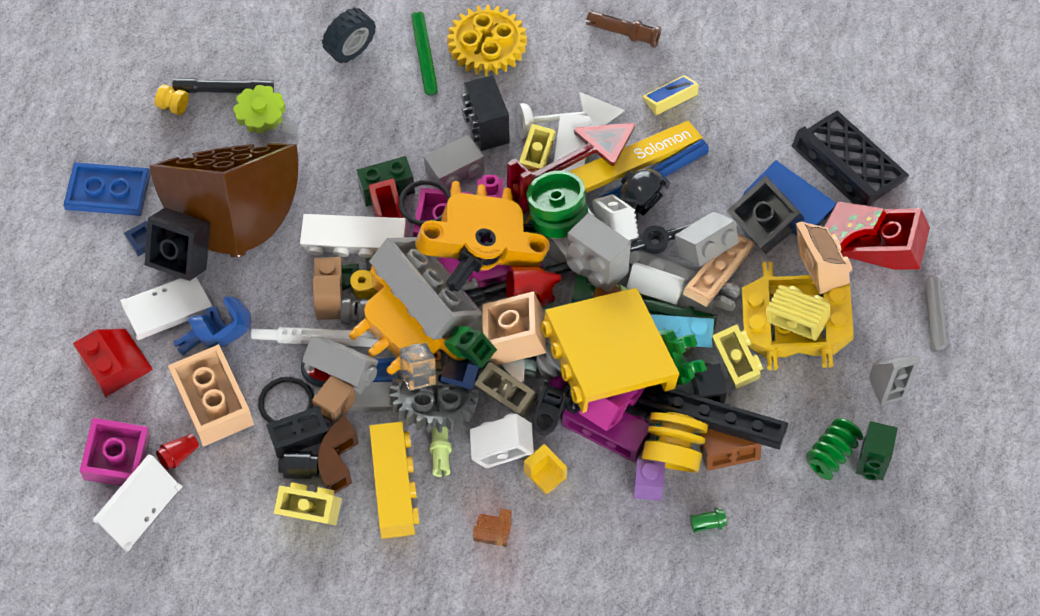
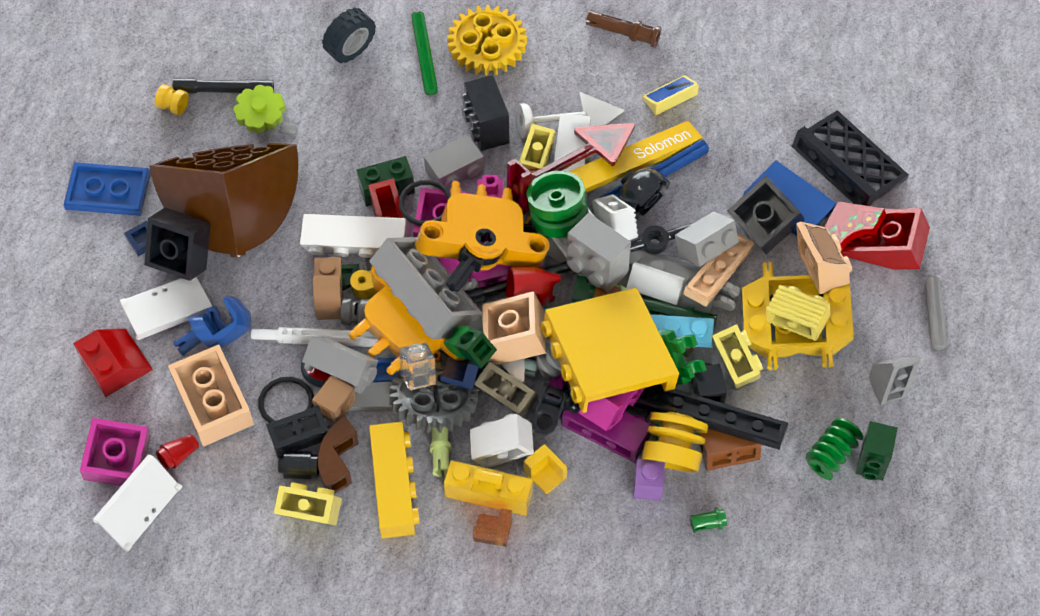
none -> yellow piece [444,460,533,516]

